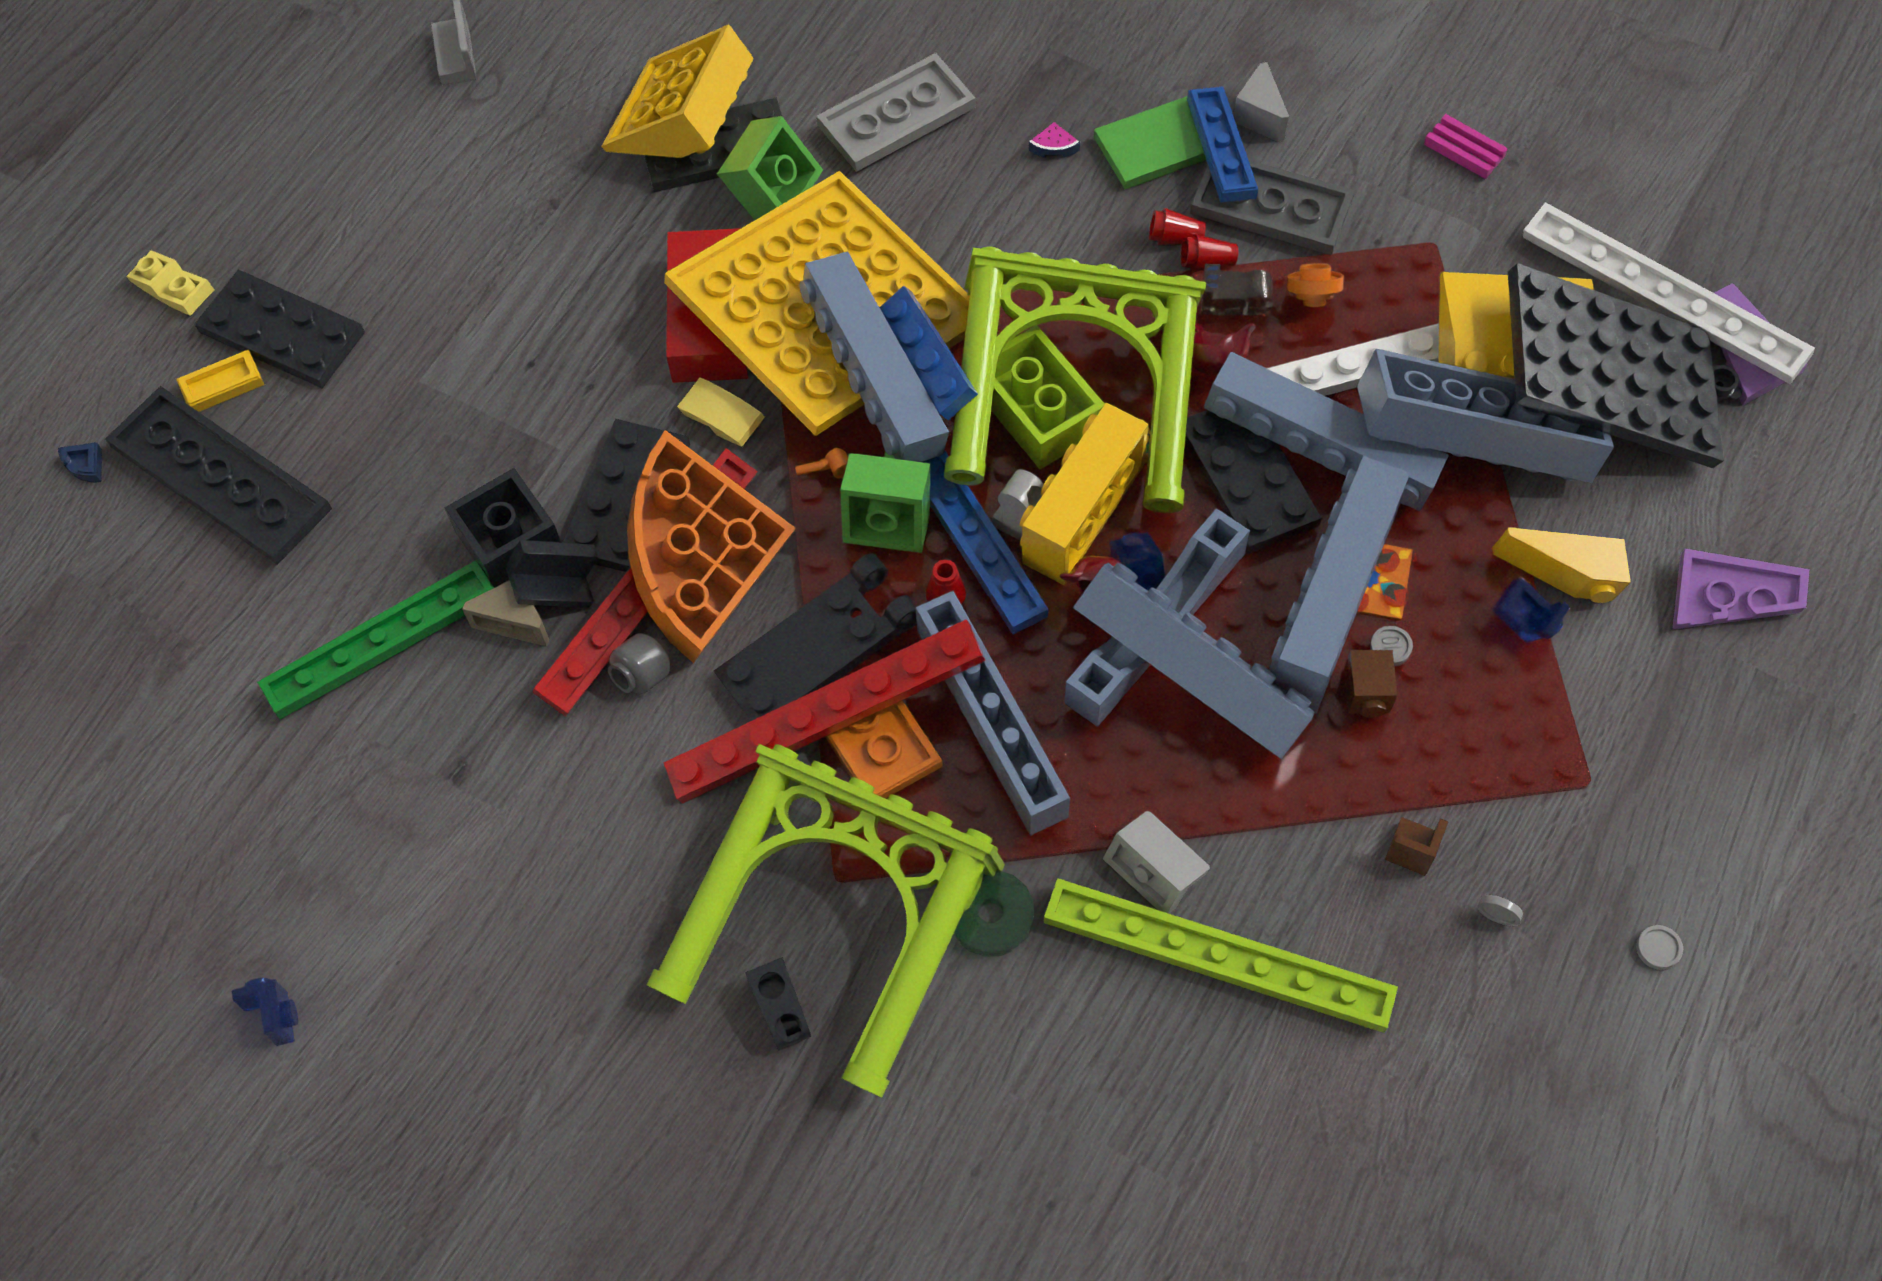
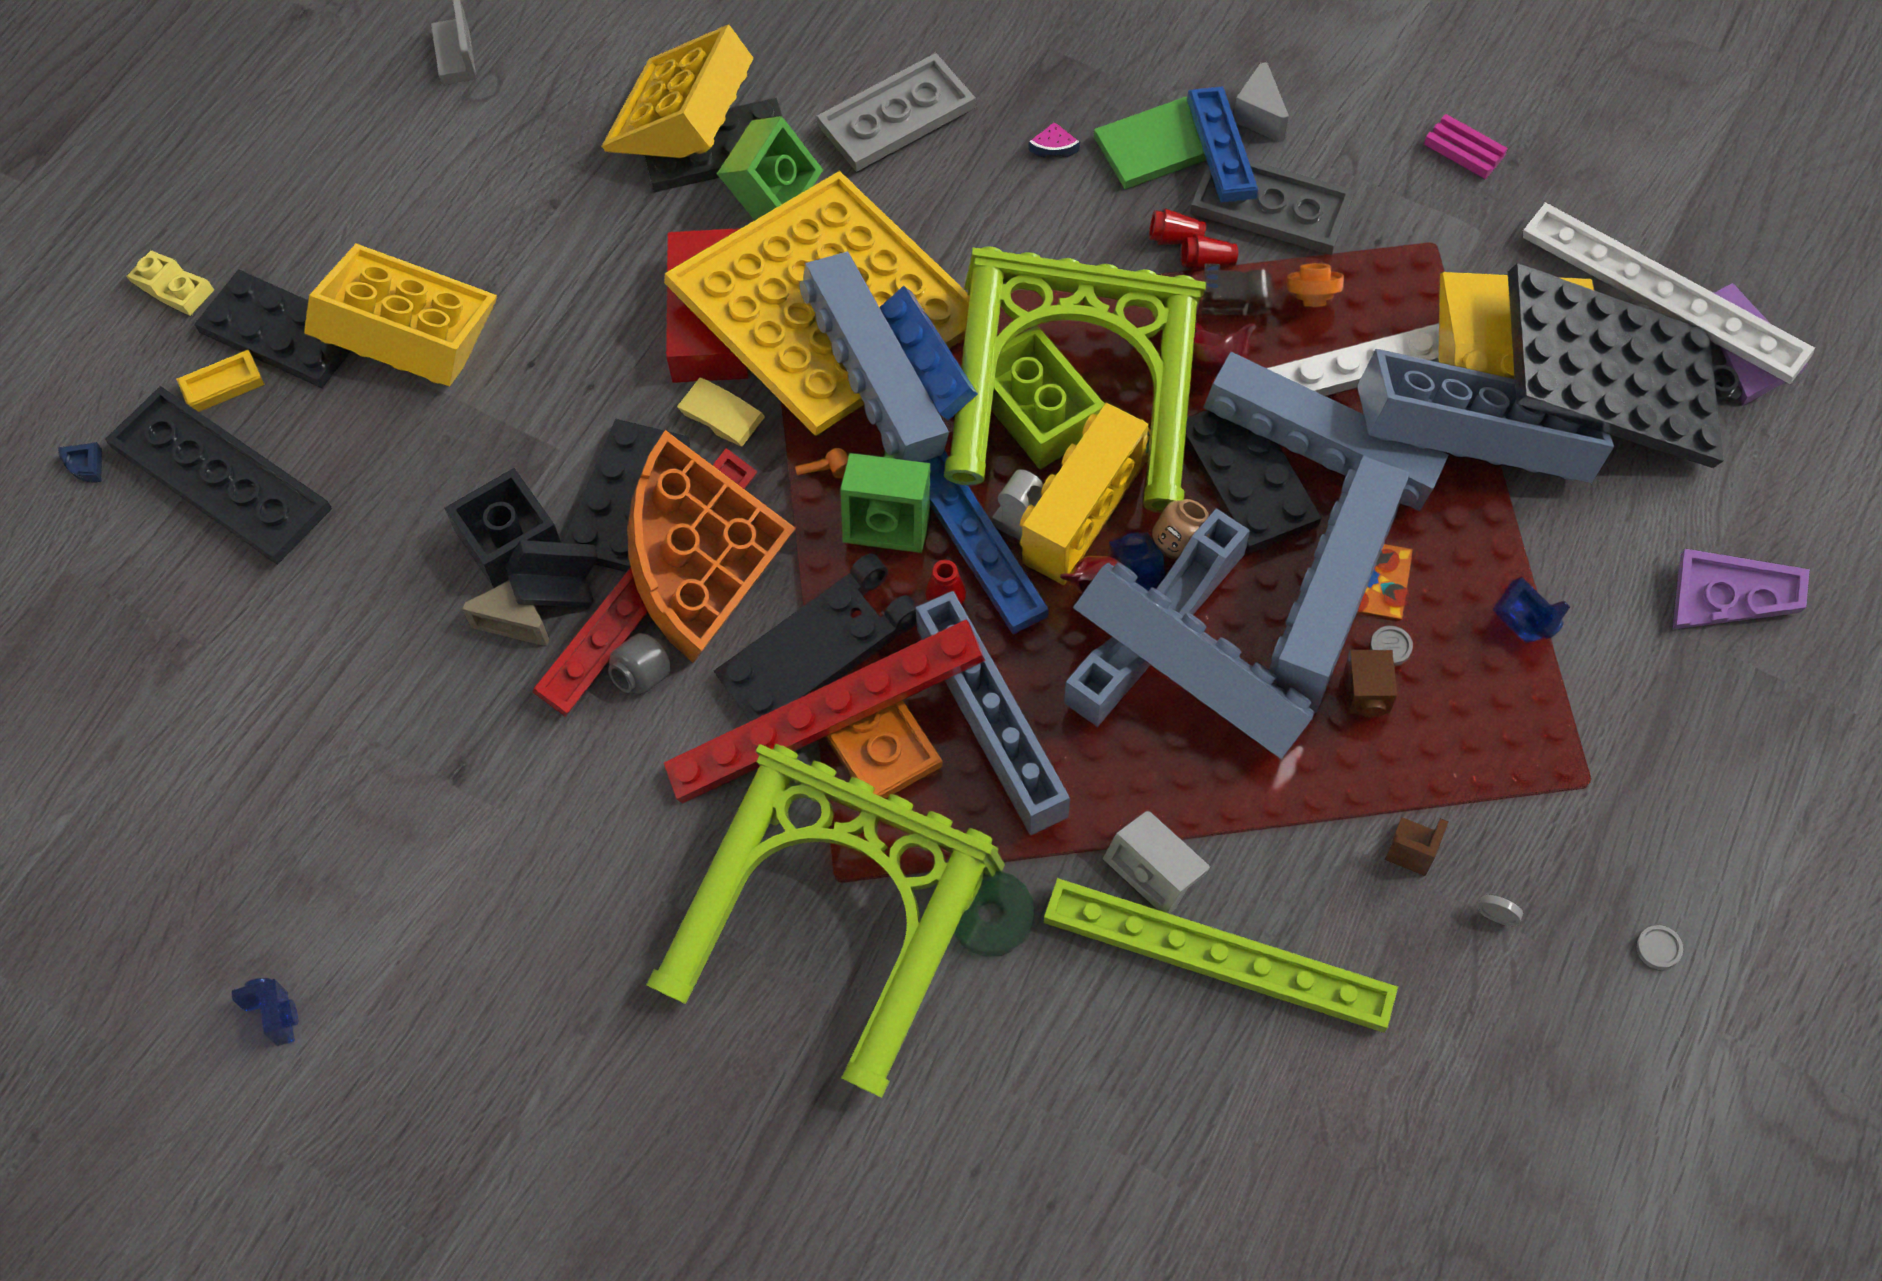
green plate [257,560,494,719] -> none
black leg [745,957,811,1051] -> none
yellow slope [1492,527,1631,603] -> none
none -> yellow slope [304,243,497,387]
none -> medium nougat head [1152,499,1210,559]

